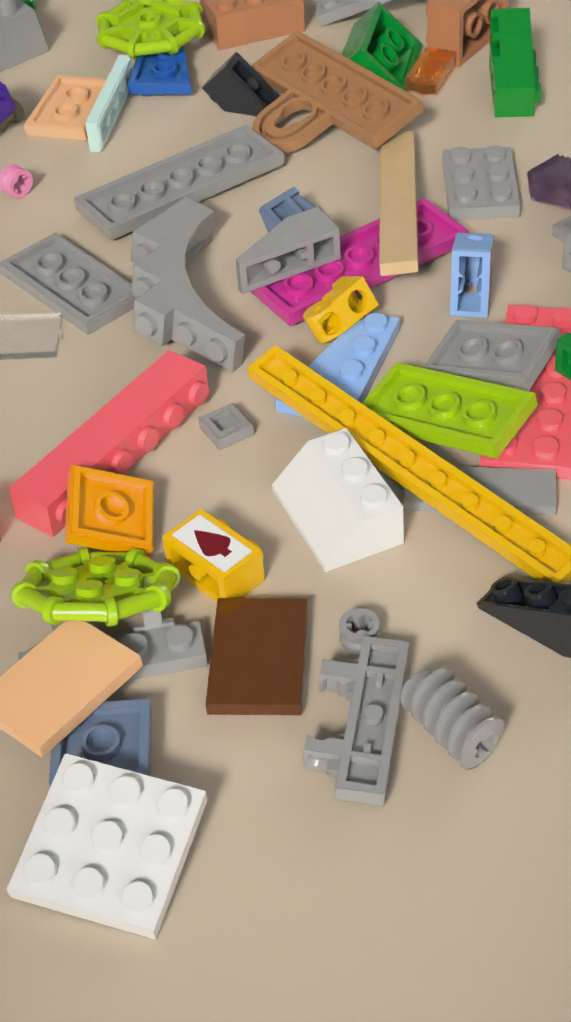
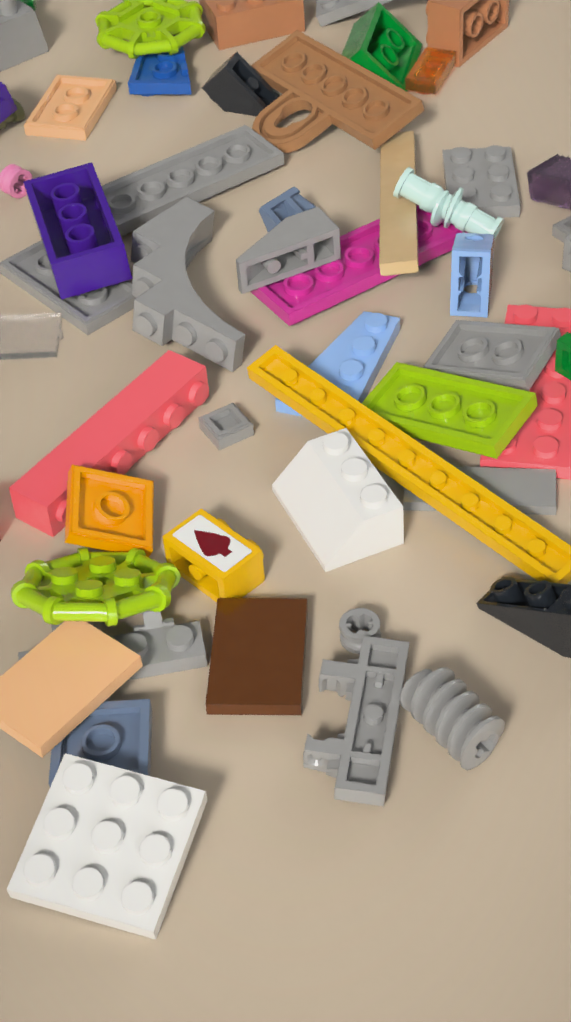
light aqua tile [85,55,132,152] -> none
yellow leg [303,276,379,343] -> none
green wedge [489,8,541,118] -> none
none -> dark purple brick [24,162,132,300]
none -> light aqua piece [393,167,504,240]

